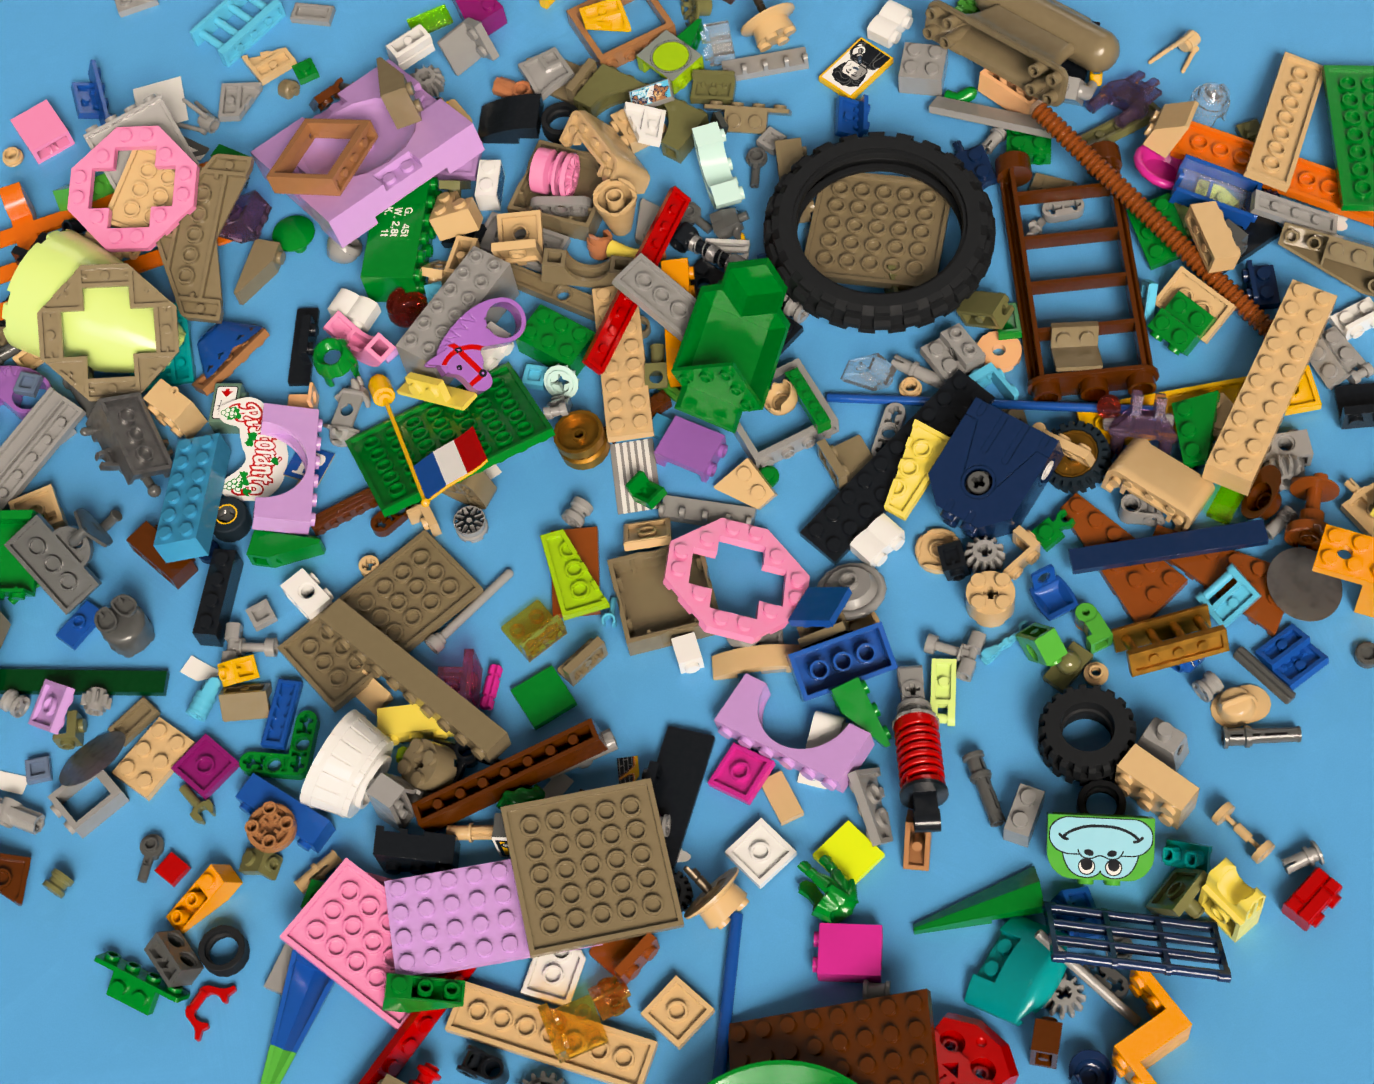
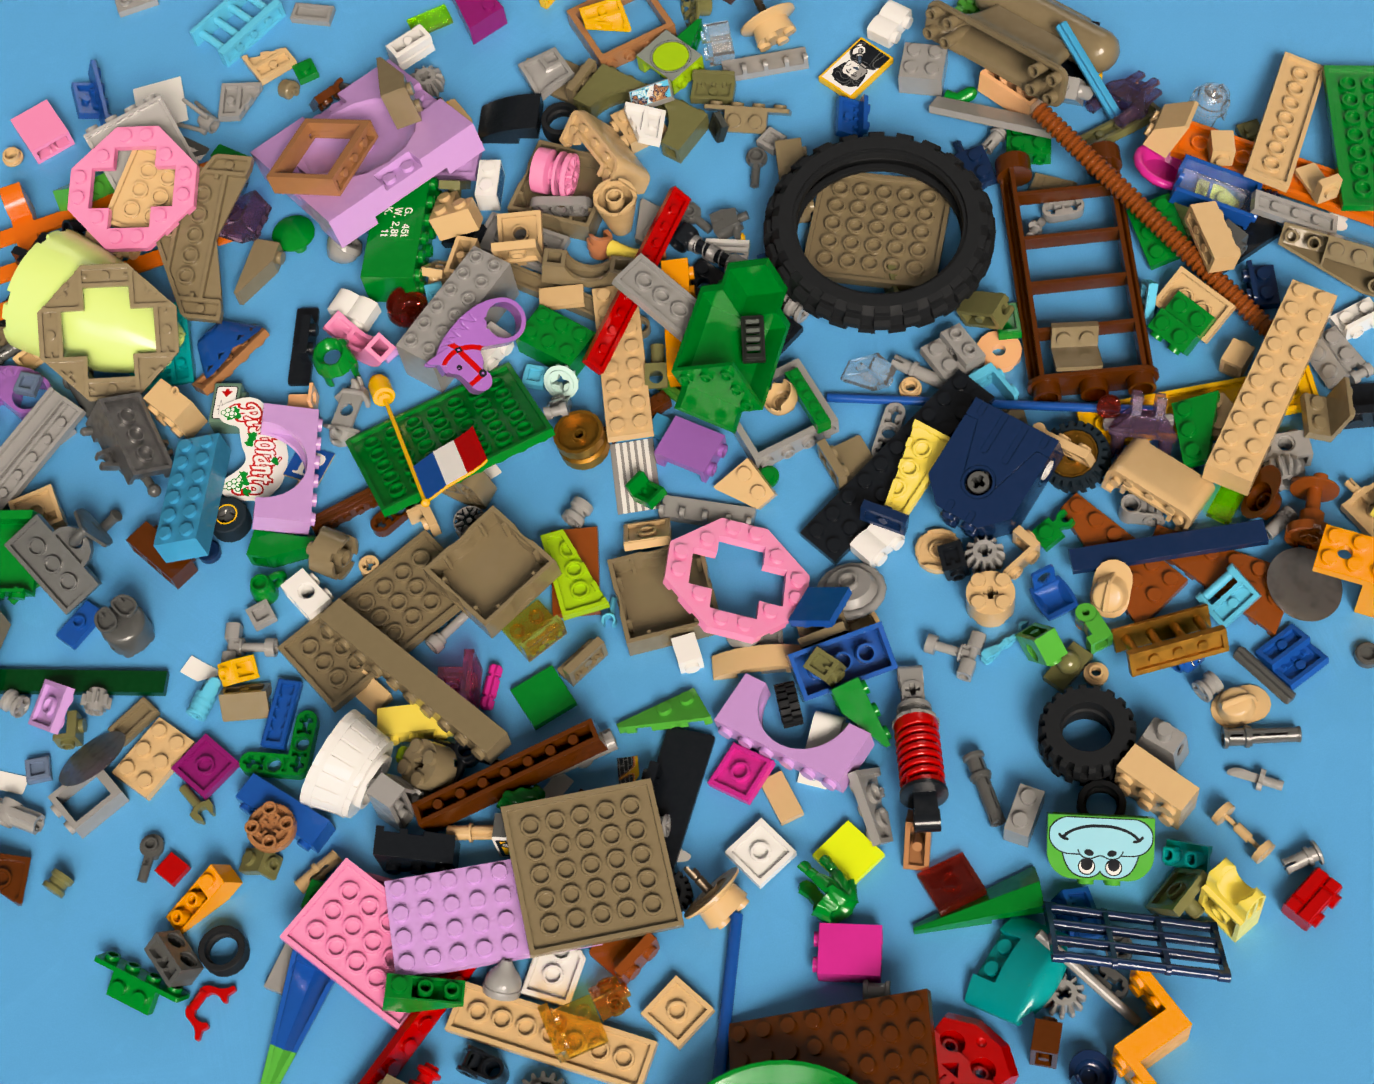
black brick [192,549,244,647] -> none
light yellow bracket [397,372,477,411] -> none
light grey bracket [437,17,499,76] -> none
nougat piece [492,77,533,98] -> none
light aqua brick [692,121,745,210] -> none
yellowish green plate [930,658,957,726] -> none
tan plant [1148,30,1201,74] -> none
none -> green piece [250,571,287,605]
none -> dark tan brick [306,526,358,580]
none -> dark tan tile [423,505,562,638]
none -> light grey helmet [482,957,522,1001]
none -> tan tile [539,284,585,310]
none -> bright green wing [616,688,713,734]
none -> pearl dark grey slope [741,315,766,364]
none -> black tyre [774,681,804,729]
none -> olive bracket [803,646,847,688]
none -> dark blue plate [860,499,909,536]
none -> clear red tile [917,852,987,917]
none -> dark azure axle [1055,21,1121,119]
none -> tan piece [1090,560,1133,618]
none -> tan brick [1207,130,1236,167]
none -> tan brick [1219,338,1255,378]
none -> light grey piece [1227,768,1284,791]
none -> tan bracket [1295,162,1343,204]
none -> dark tan bracket [1300,377,1355,442]

